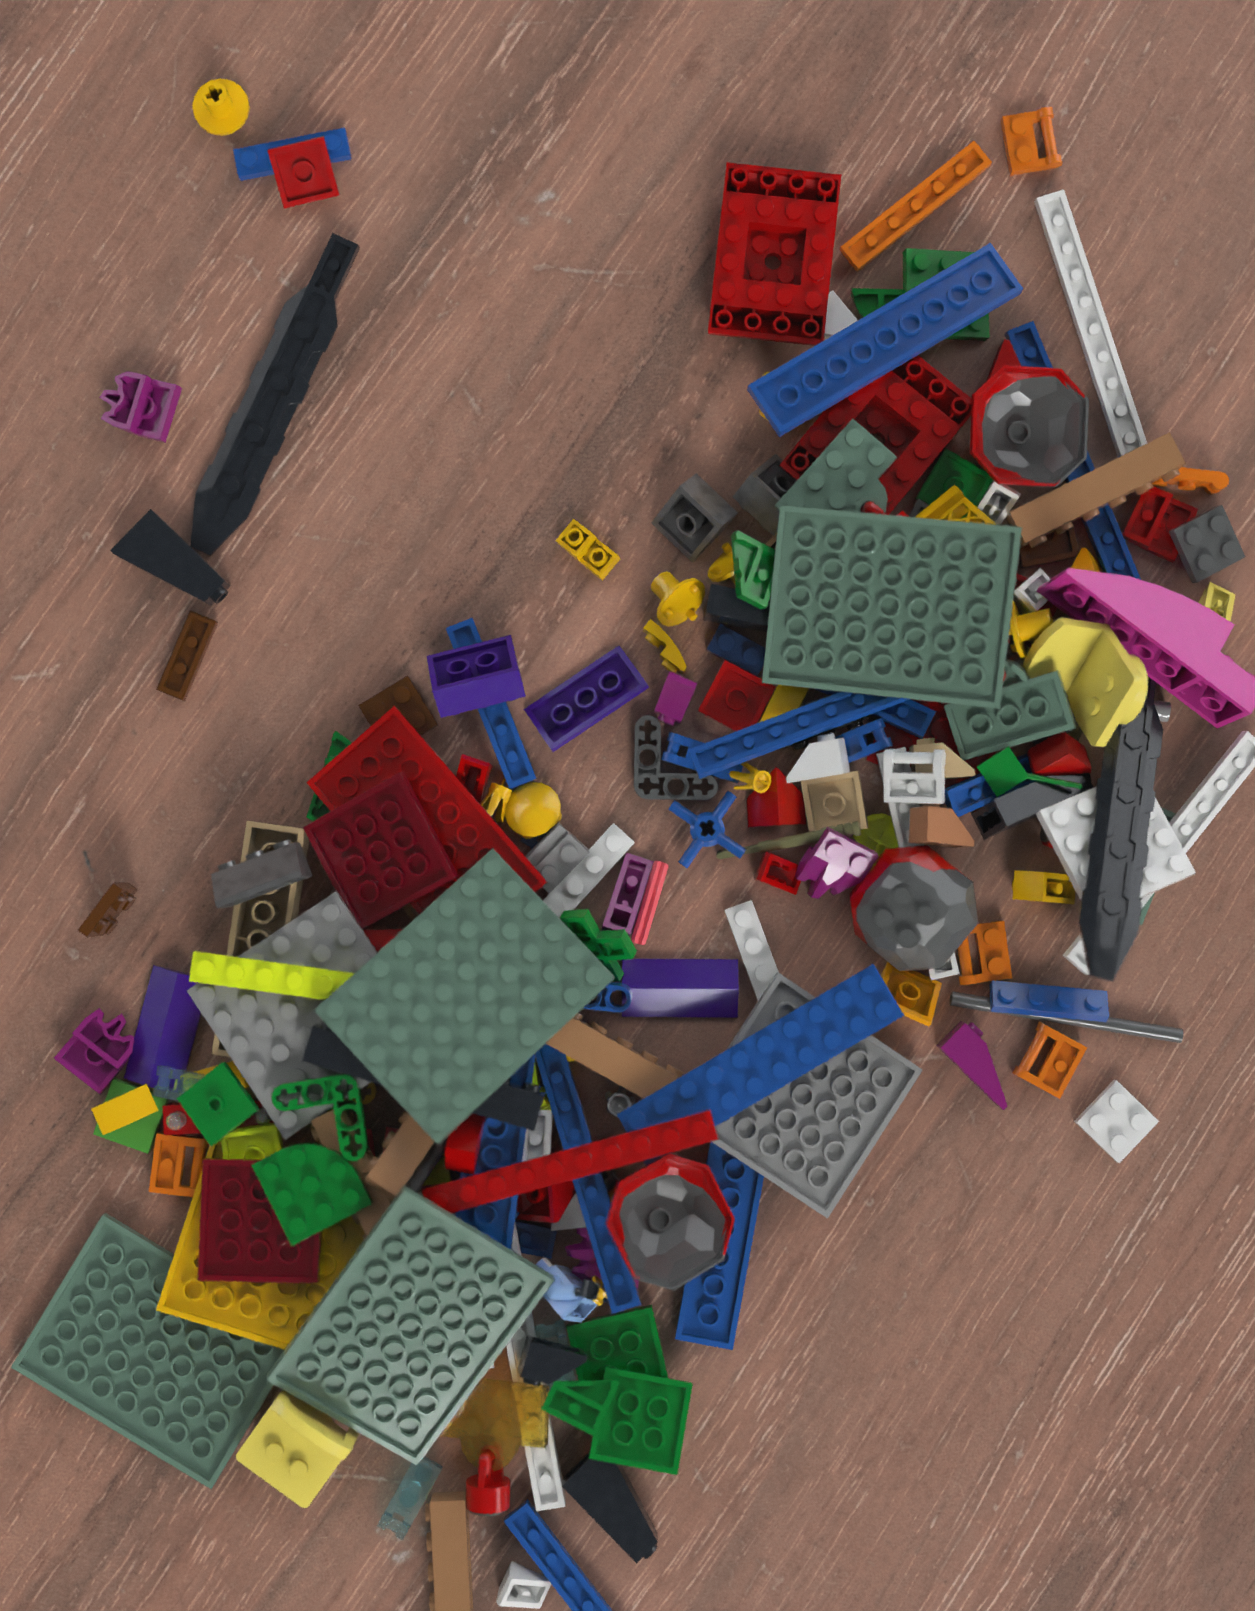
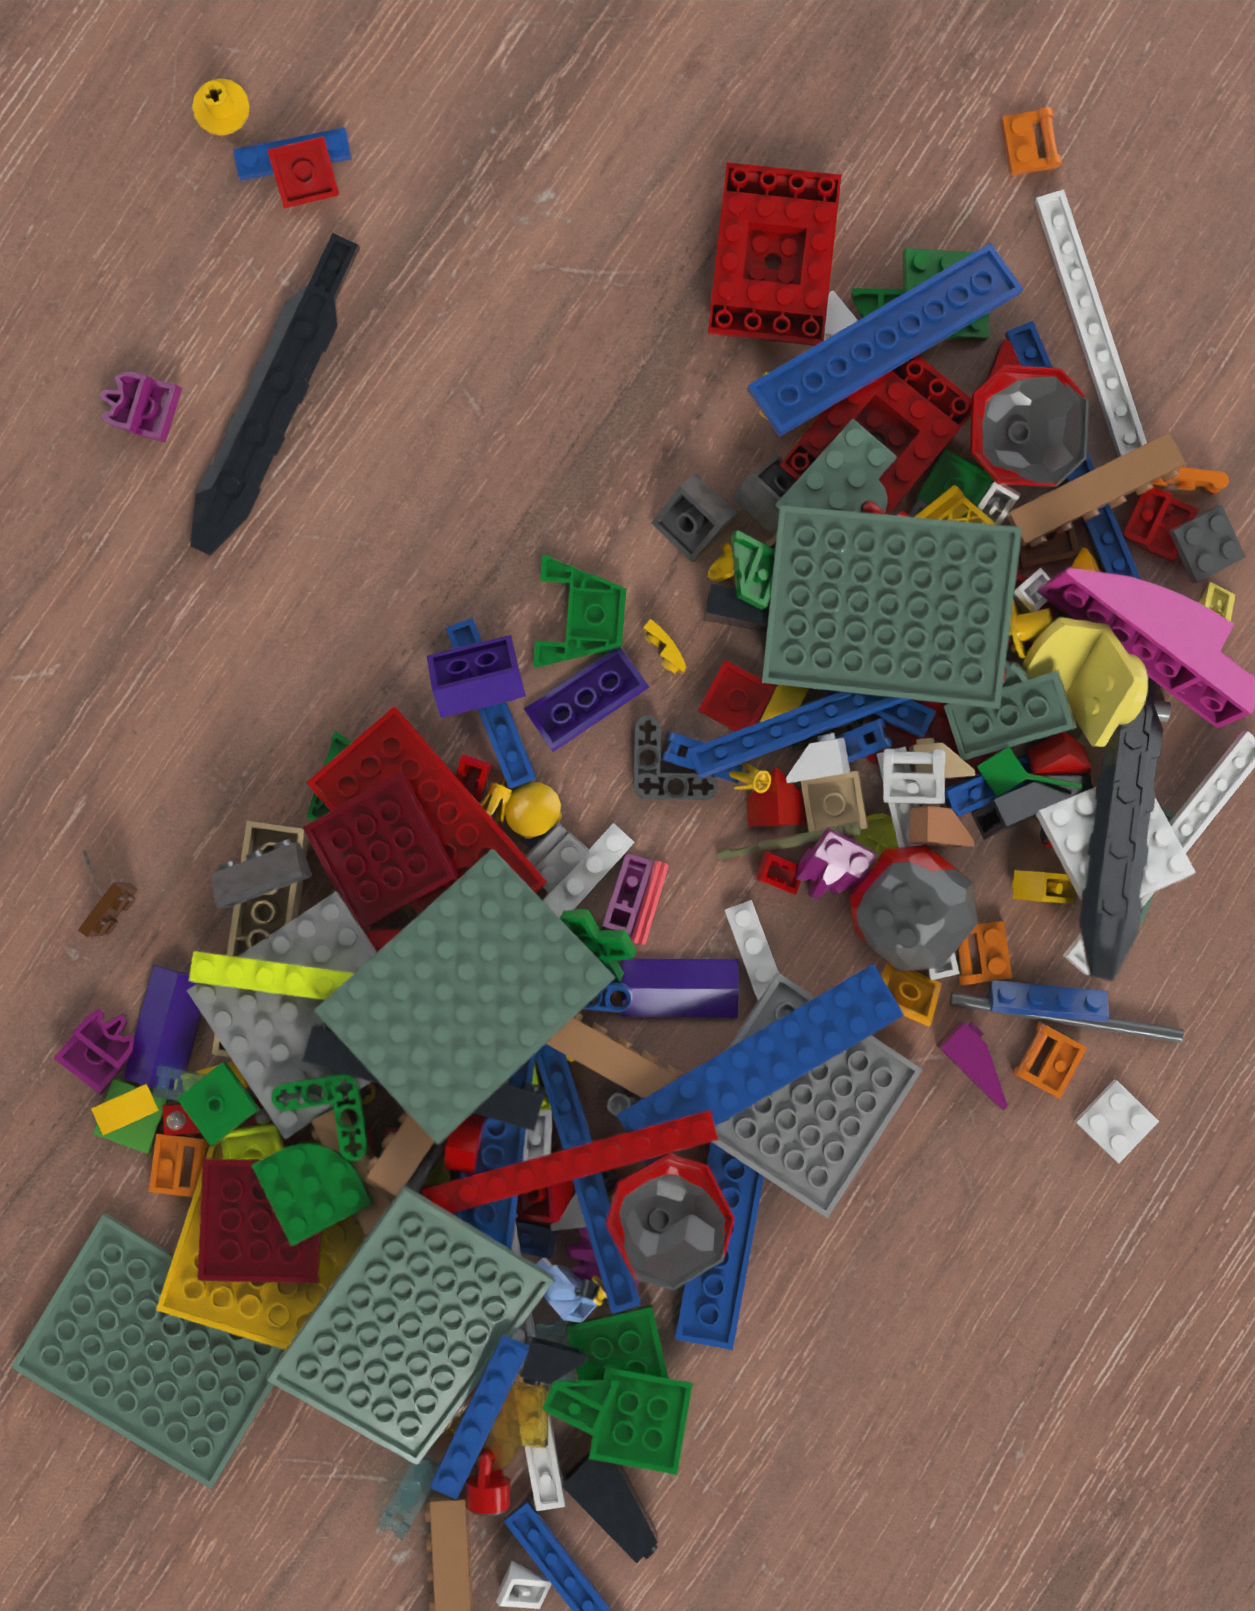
black slope [110,509,231,606] -> none
reddish brown tile [156,610,218,701] -> none
light yellow piece [236,1389,360,1508] -> none
reddish brown plate [358,675,438,736] -> none
yellow slope [555,519,620,581] -> none
yellow piece [651,571,706,627] -> none
magenta slope [654,672,697,726] -> none
blue bar [668,791,747,868] -> none
dark blue plate [706,624,766,676] -> none
orange plate [839,141,992,272] -> none
none -> blue plate [430,1334,530,1500]
none -> green wing [533,555,627,668]

